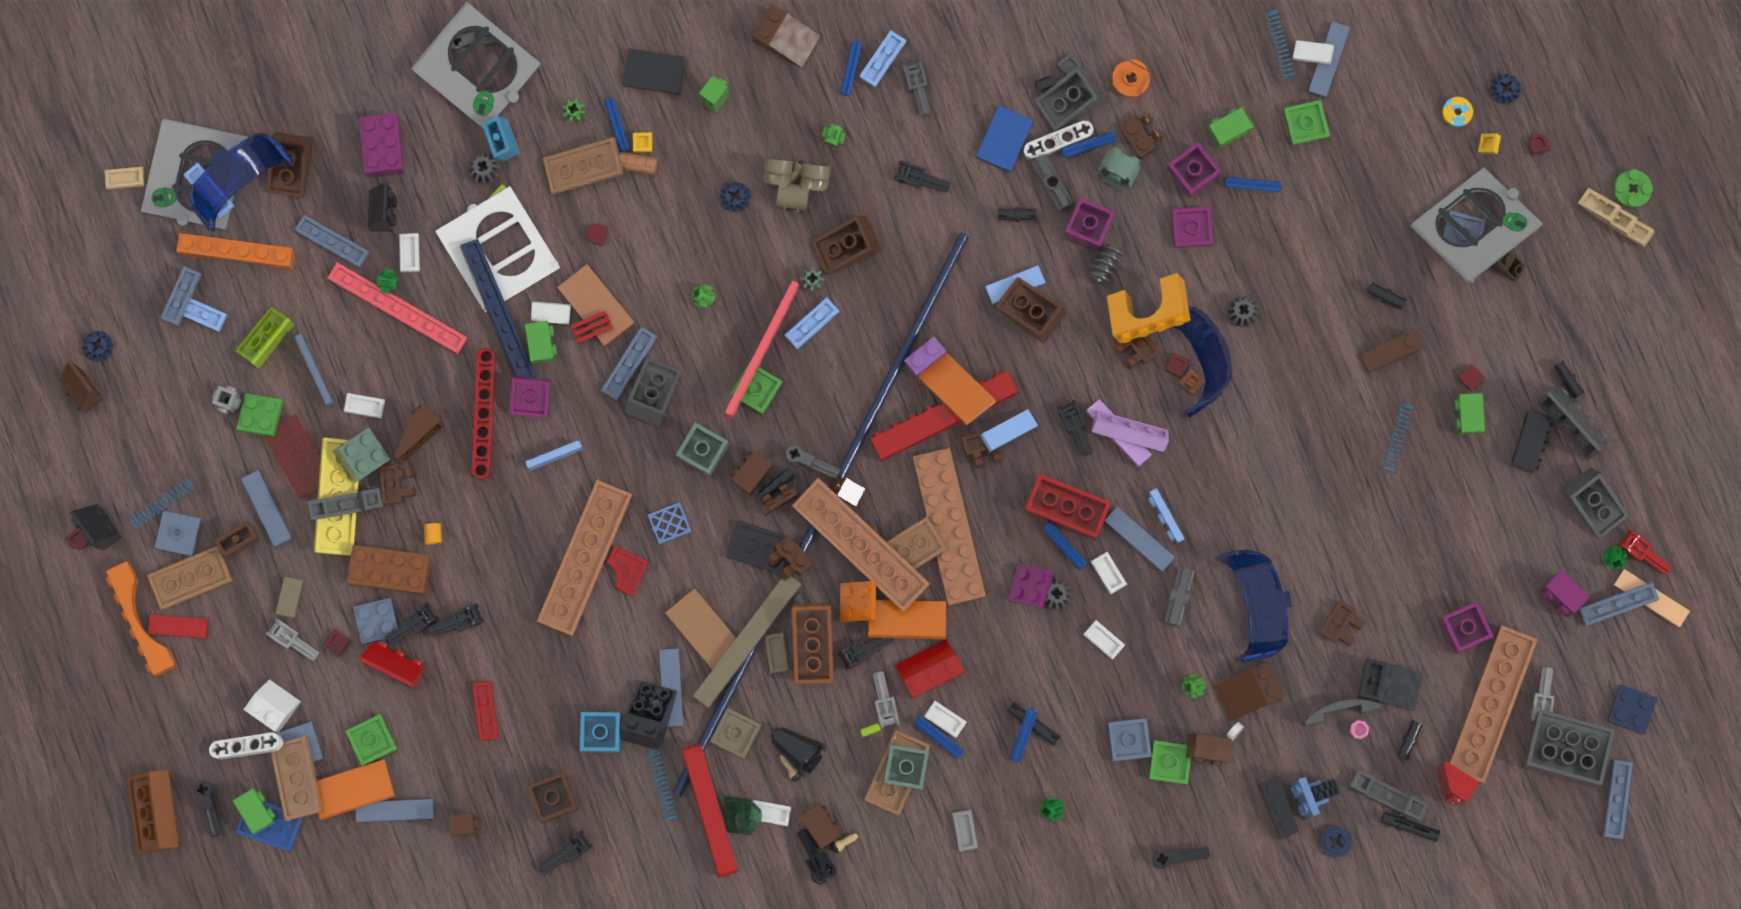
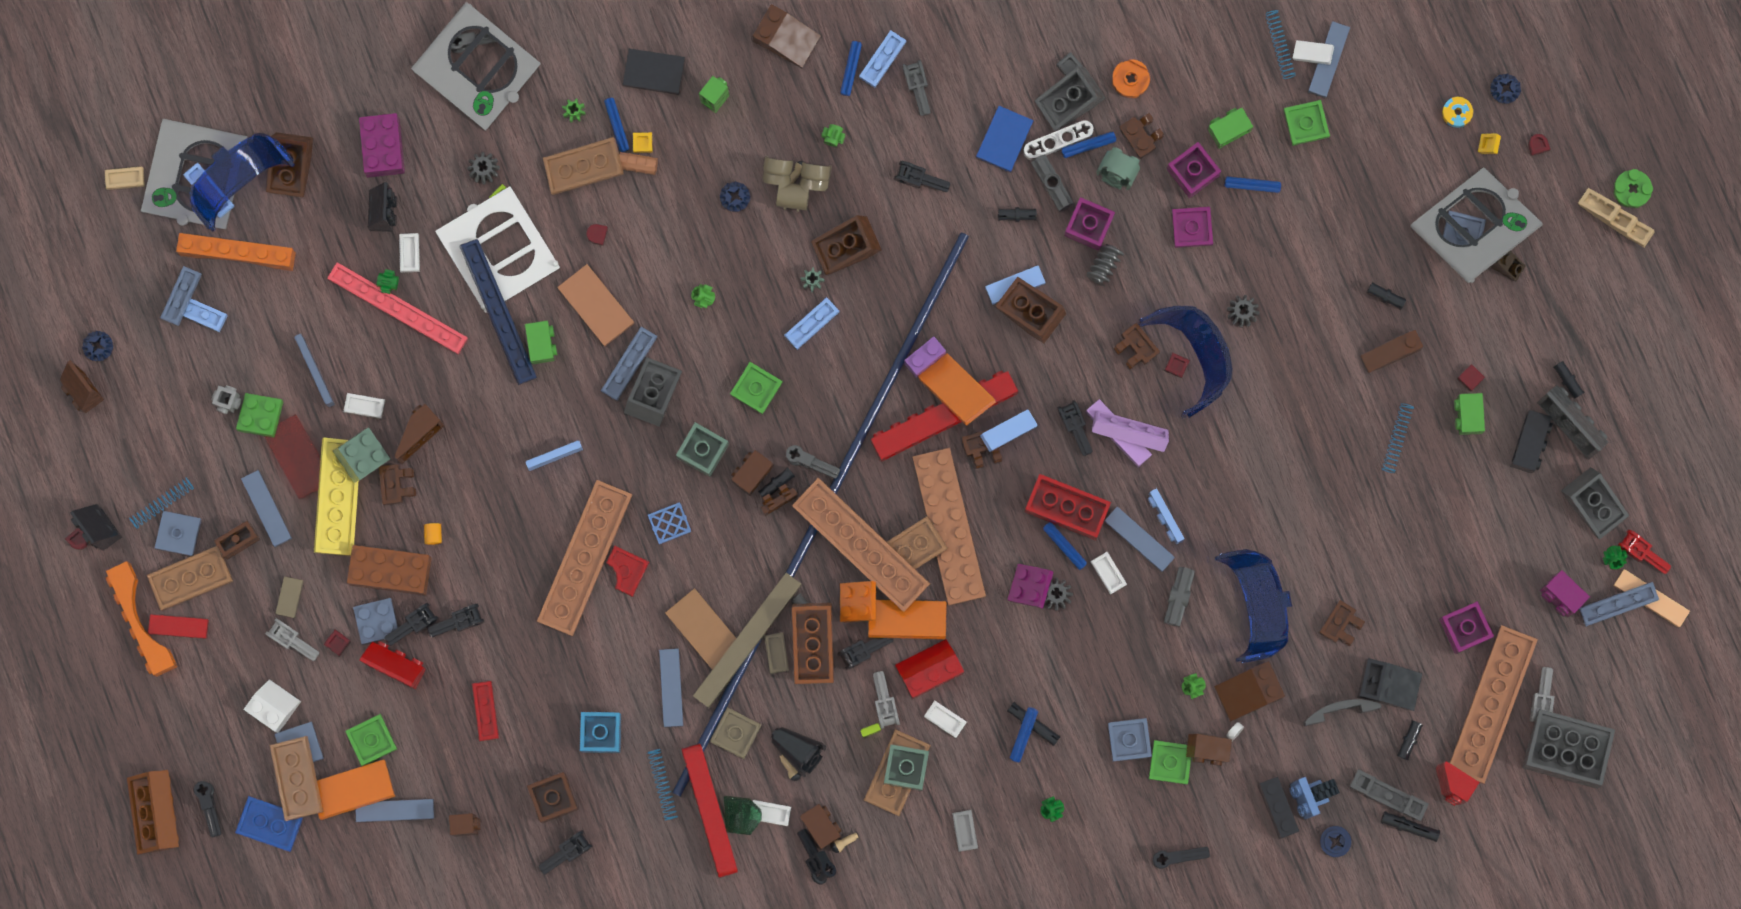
white beam [209,733,283,760] -> none
bright green brick [233,789,276,835] -> none
lime slope [235,307,294,369] -> none
sand blue tile [294,215,370,268] -> none
dark grey slope [306,488,383,521] -> none
red beam [472,348,496,481] -> none
dark azure brick [482,116,520,161] -> none
magenta plate [509,376,551,418] -> none
white tile [531,301,571,324] -> none
red tile [571,311,613,344] -> none
black slope [619,681,677,750] -> none
coral tile [724,281,799,420] -> none
black tile [727,521,793,574] -> none
reddish brown plate [767,535,814,581] -> none
brick [832,476,864,506] -> none
blue axle [914,716,964,758] -> none
black tile [1034,75,1057,90] -> none
white tile [1083,620,1125,660] -> none
light orange arch [1107,273,1191,343] -> none
dark orange tile [1178,369,1206,396] -> none
bright pink tile [1349,720,1369,740] -> none
sand blue tile [1603,760,1633,840] -> none
dark blue plate [1607,685,1657,735] -> none

